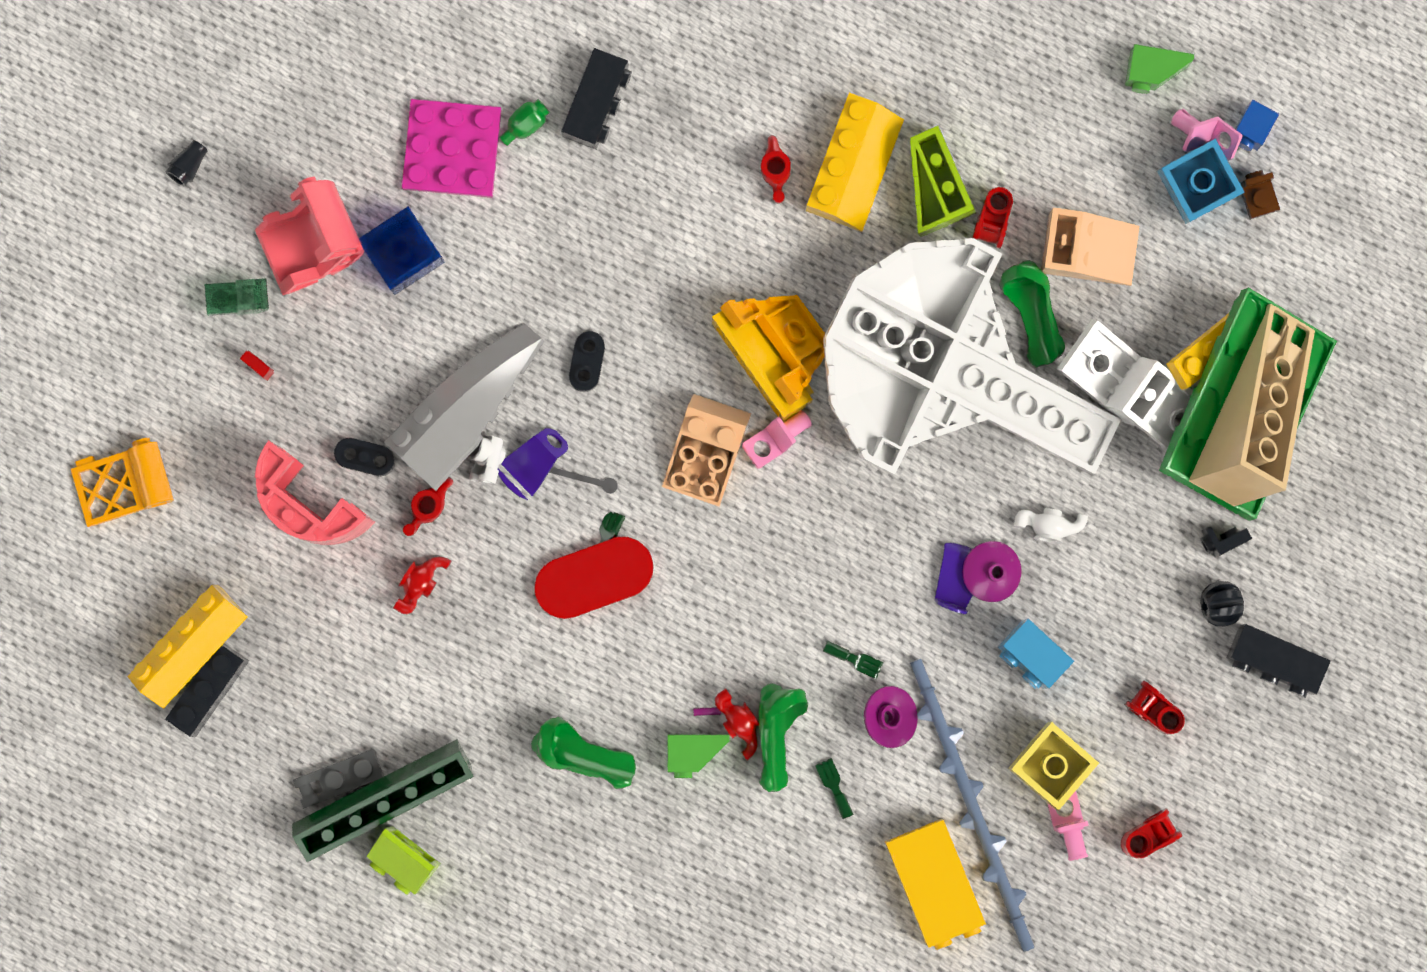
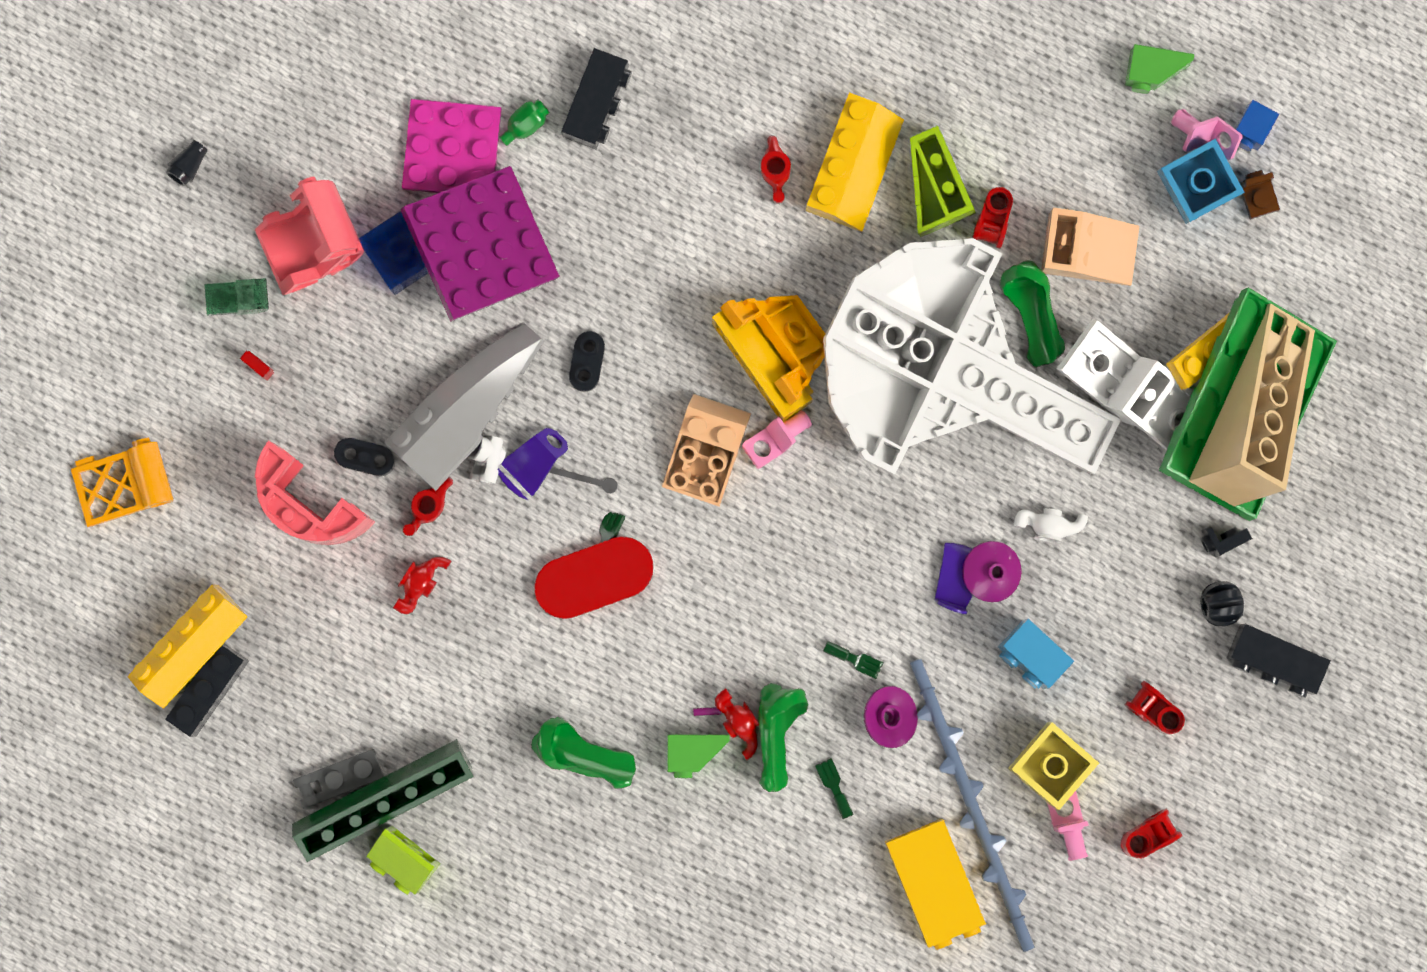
none -> magenta plate [400,166,560,322]

